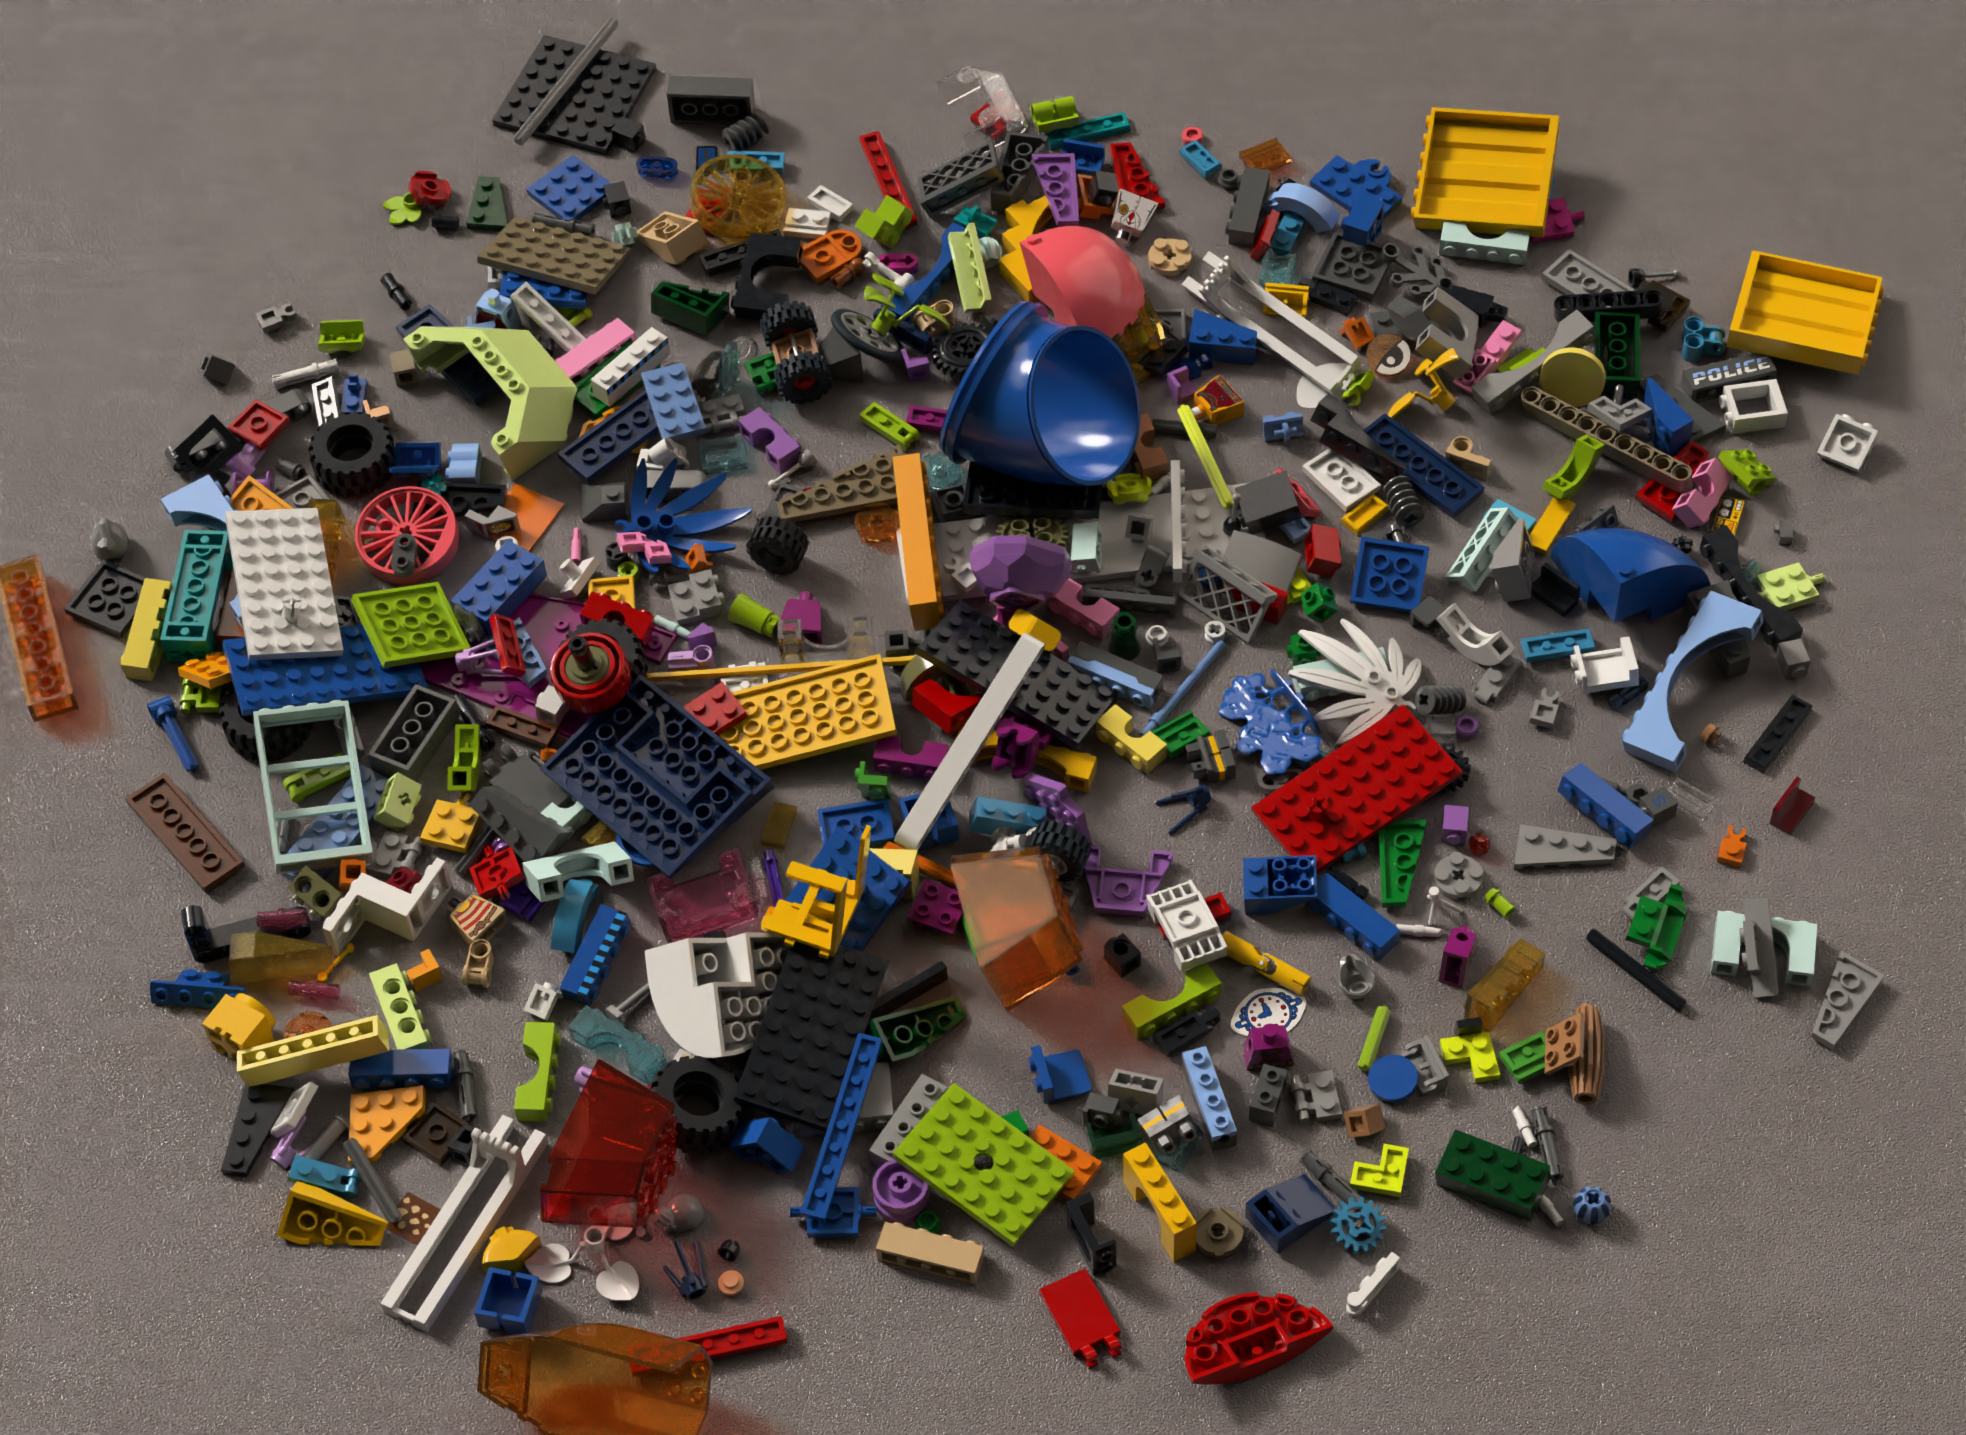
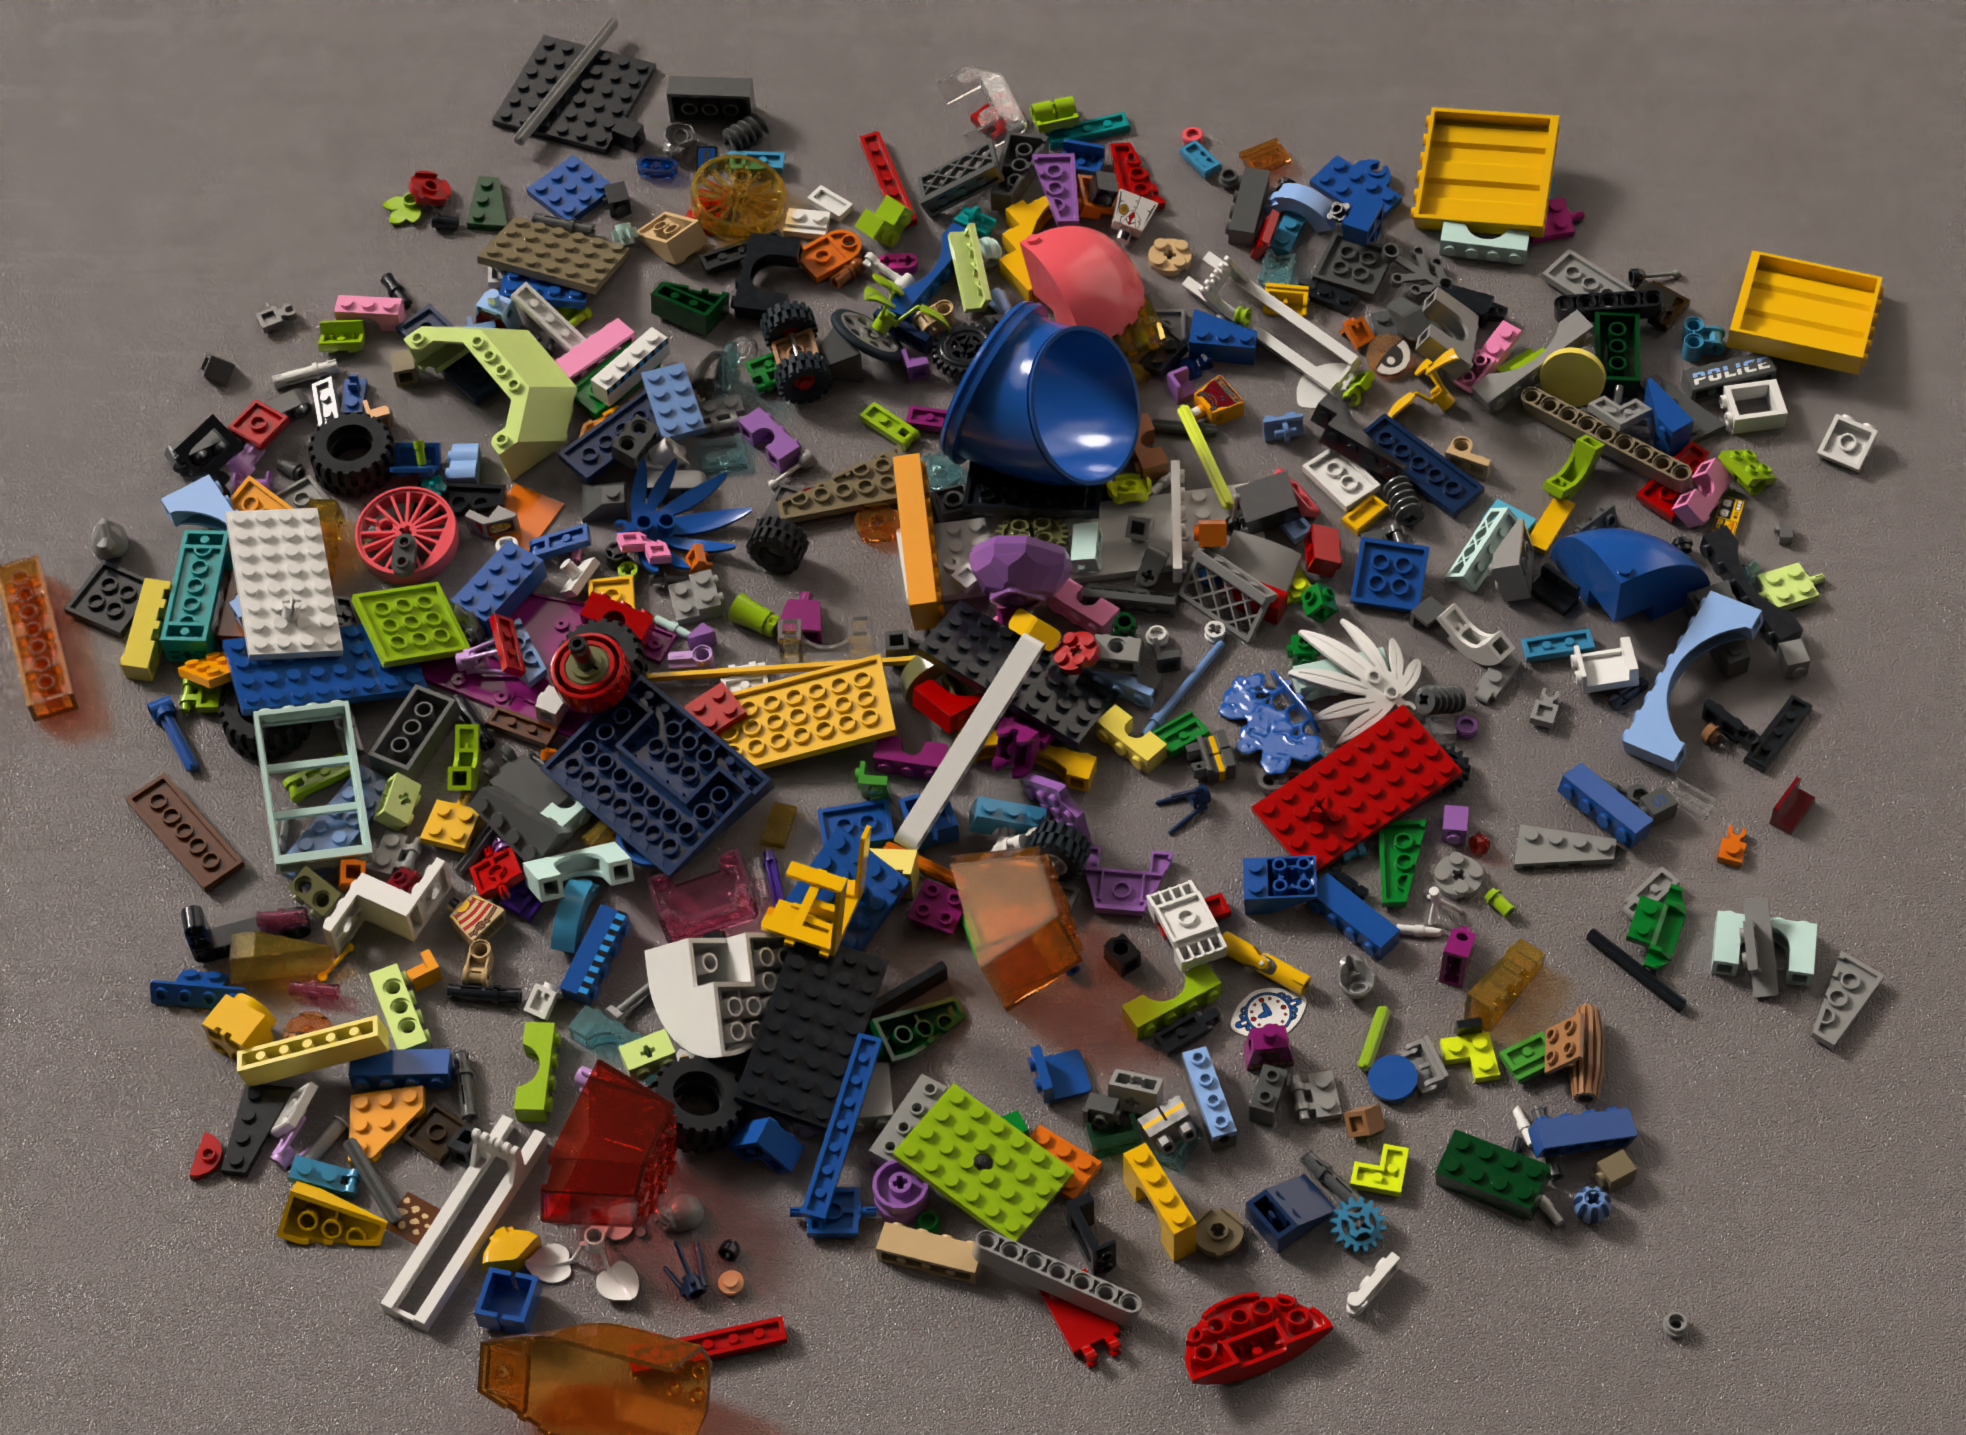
none -> red plate [189,1132,223,1180]
none -> bright pink arch [334,295,406,331]
none -> lime piece [413,440,427,466]
none -> black pin [447,984,523,1004]
none -> blue plate [529,523,591,560]
none -> dark grey brick [610,414,659,470]
none -> yellowish green brick [618,1029,678,1083]
none -> light grey hair [663,122,695,161]
none -> light grey beam [972,1230,1142,1326]
none -> light blue cone [989,288,1012,314]
none -> red plate [1054,631,1101,675]
none -> light grey brick [1091,634,1142,675]
none -> orange brick [1194,520,1227,547]
none -> lime bush [1234,306,1252,327]
none -> plate [1327,201,1350,223]
none -> blue brick [1528,1106,1638,1158]
none -> dark tan brick [1594,1149,1637,1194]
none -> light grey plate [1662,1312,1689,1338]
none -> black hinge [1702,698,1761,751]

